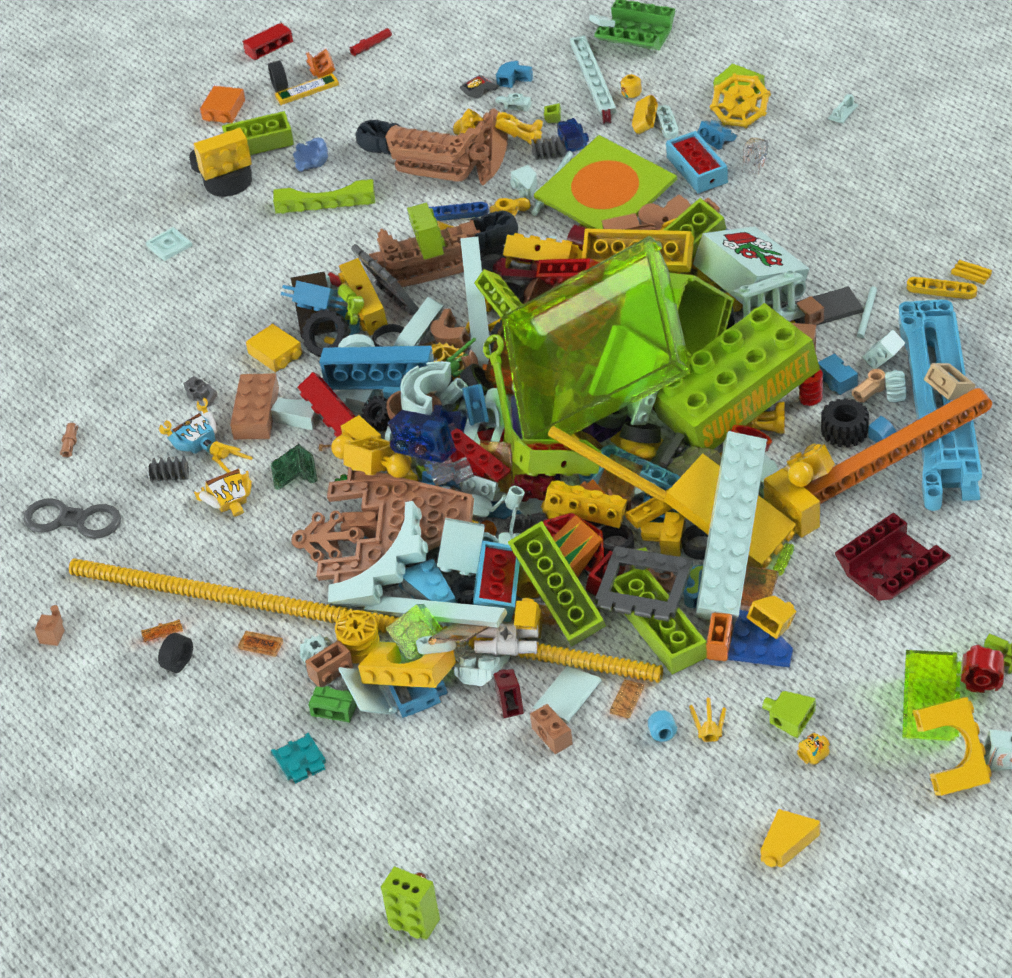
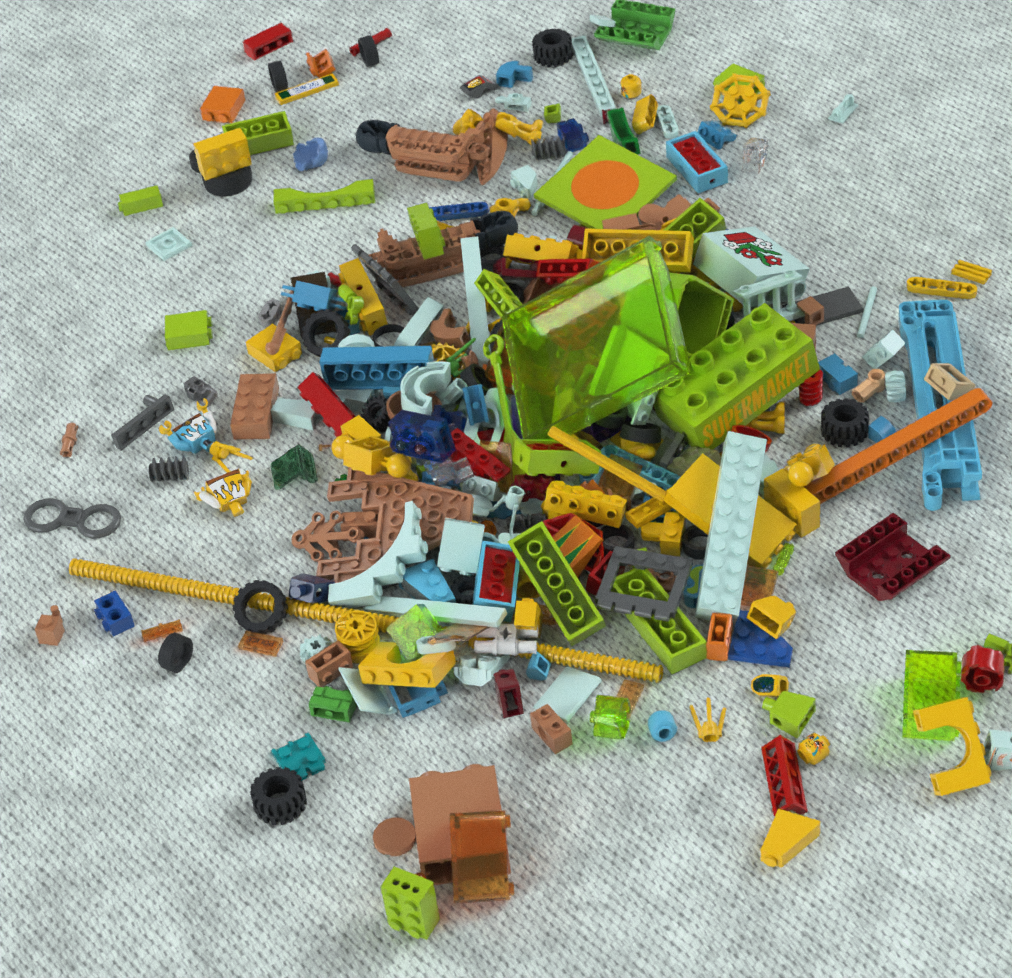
none -> blue brick [94,590,135,637]
none -> dark grey piece [111,394,175,451]
none -> lime brick [117,185,163,216]
none -> lime brick [165,310,213,350]
none -> black tyre [232,580,288,634]
none -> black tyre [250,767,307,825]
none -> light grey beam [258,299,281,326]
none -> nougat bar [265,290,294,355]
none -> dark blue torso [289,573,335,603]
none -> black tyre [358,35,379,67]
none -> nougat tile [373,817,416,856]
none -> nougat brick [409,764,511,886]
none -> clear orange windscreen [450,810,514,904]
none -> medium azure brick [526,651,552,681]
none -> black tyre [532,28,573,67]
none -> clear neon green brick [590,695,631,739]
none -> green arch [606,107,641,155]
none -> rock [751,674,789,697]
none -> red fence [761,735,808,816]

